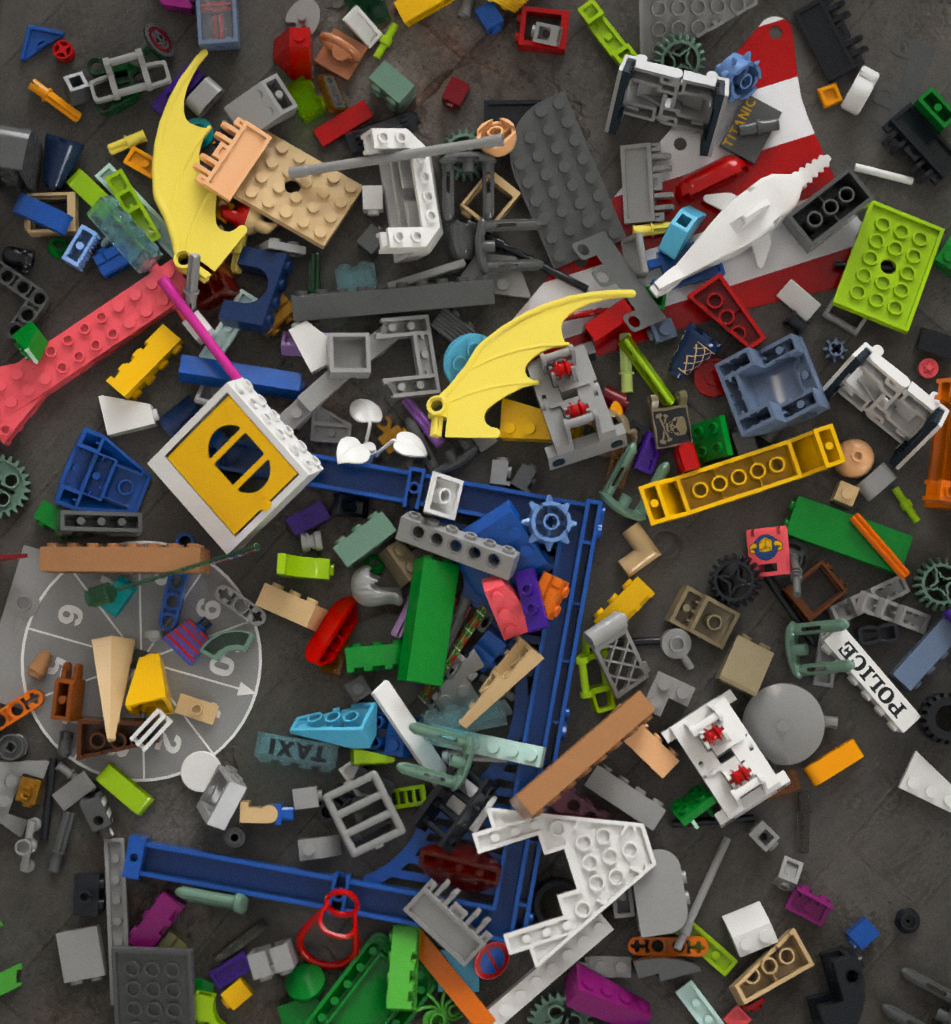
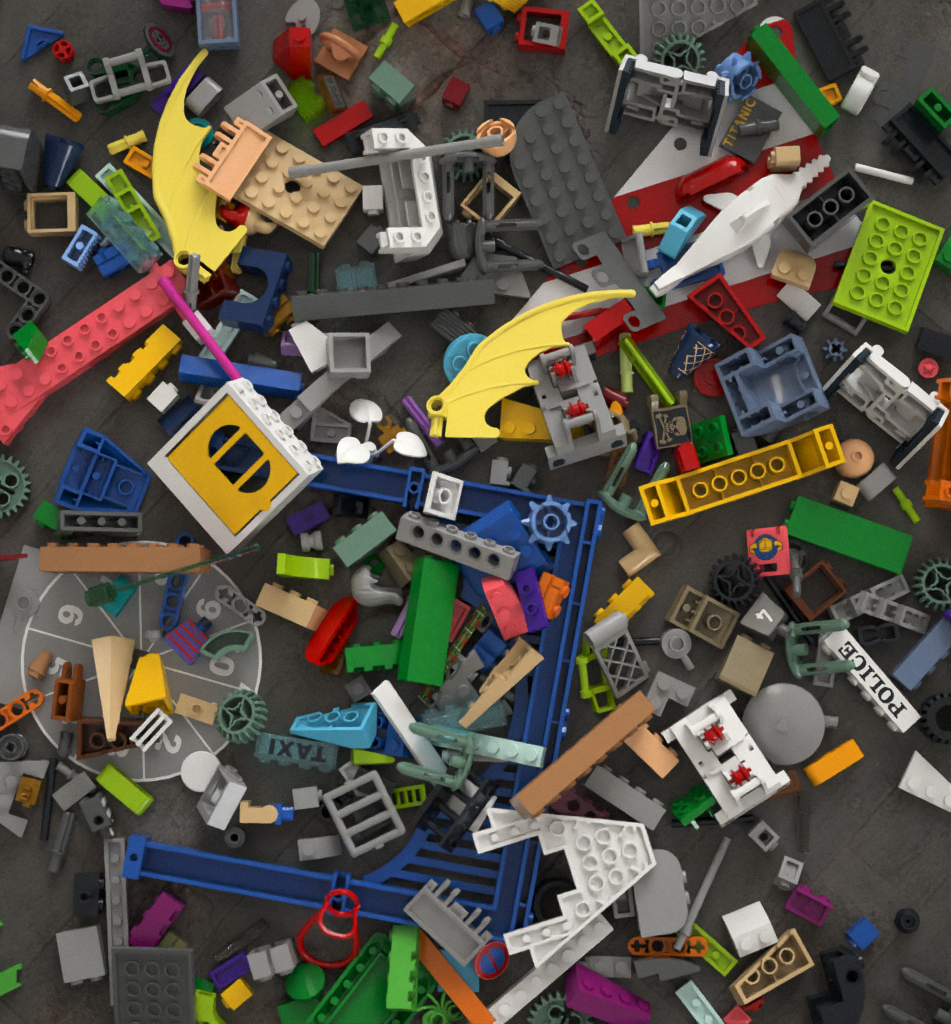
blue beam [12,193,73,236] -> none
light grey piece [15,817,42,873] -> none
green piece [48,238,69,259] -> none
white slope [98,395,159,438] -> none
sand green piece [175,886,250,915] -> none
light grey wing [255,238,306,258] -> none
white tile [342,5,383,49] -> none
light grey wedge [374,314,441,399] -> none
clear red wedge [418,842,502,893] -> none
dark grey axle [447,595,472,655] -> none
light grey hinge [620,142,674,225] -> none
sand blue bracket [646,317,678,345] -> none
orange axle [850,513,910,579] -> none
none -> white brick [147,381,180,414]
none -> sand green gear [214,689,268,744]
none -> dark grey cone [246,351,277,369]
none -> dark grey torso [740,592,793,641]
none -> green brick [745,23,841,139]
none -> tan brick [767,146,801,173]
none -> tan slope [770,249,816,291]

